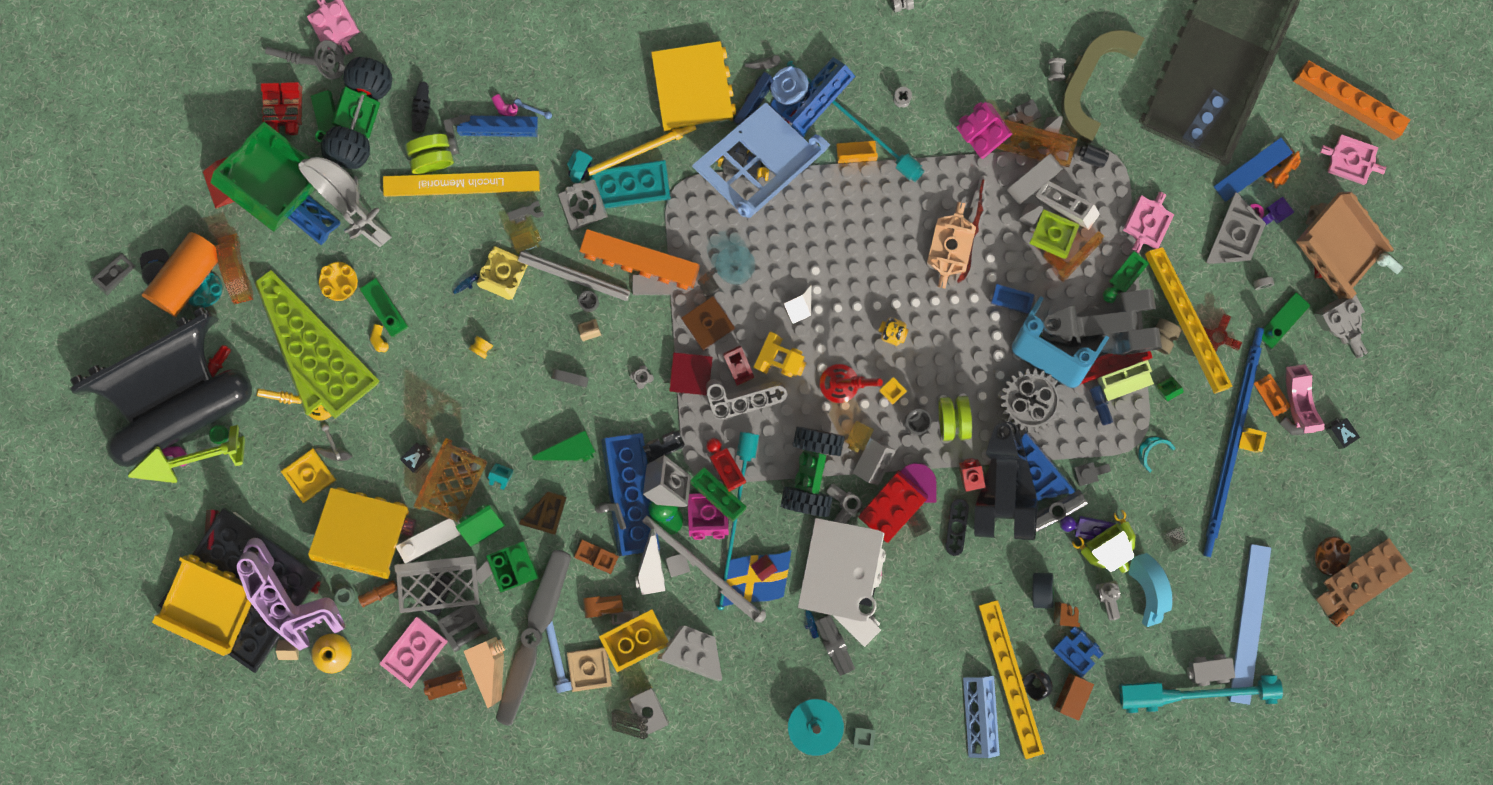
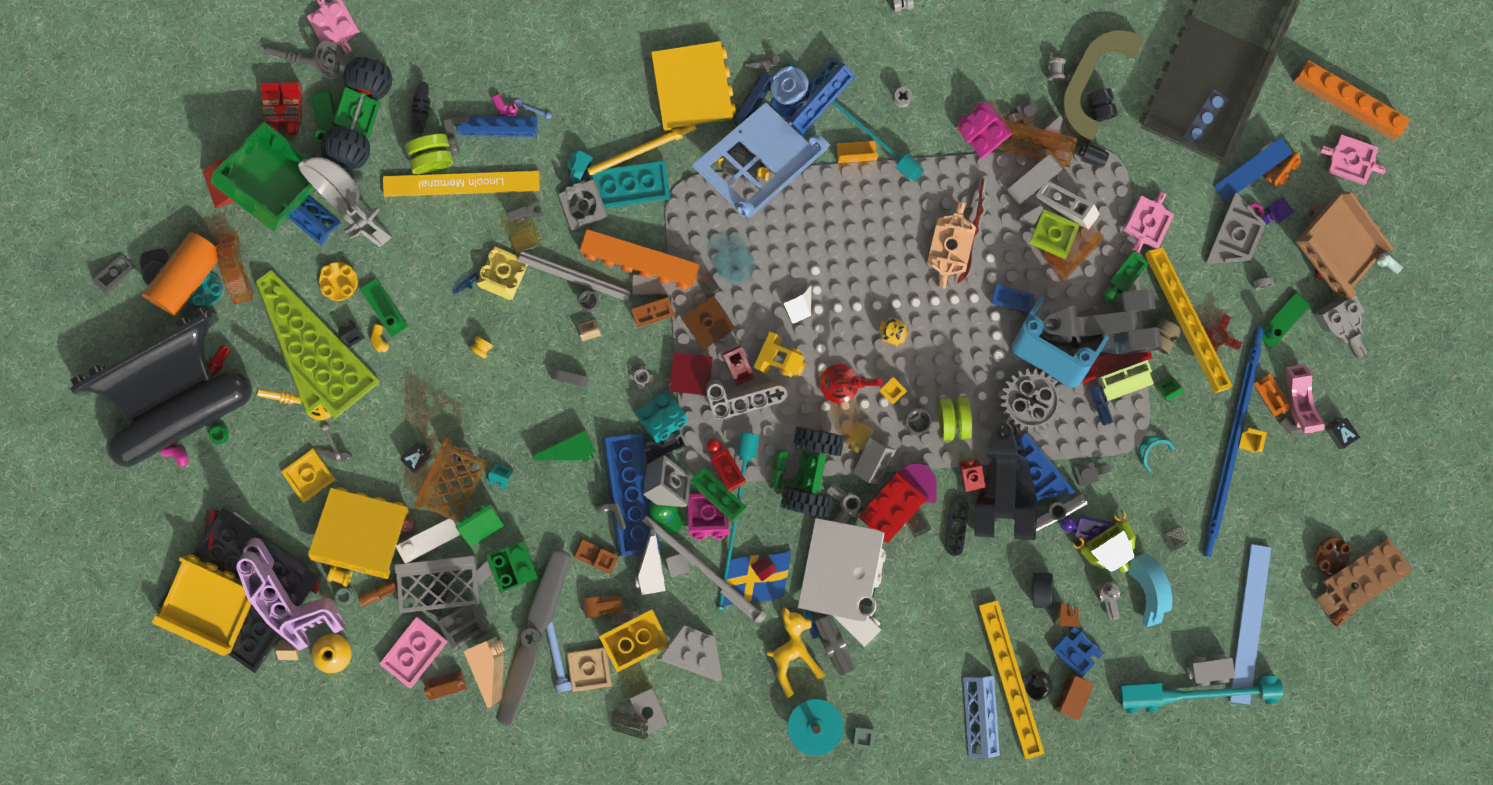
lime piece [128,425,245,483] -> none
dark brown wing [519,492,567,535] -> none
none -> yellow bush [327,565,353,587]
none -> black tile [337,320,365,348]
none -> dark orange hinge [631,296,675,328]
none -> teal plate [634,391,689,443]
none -> yellow animal [766,607,826,698]
none -> green axle [768,449,789,490]
none -> black wheel [1087,88,1119,122]

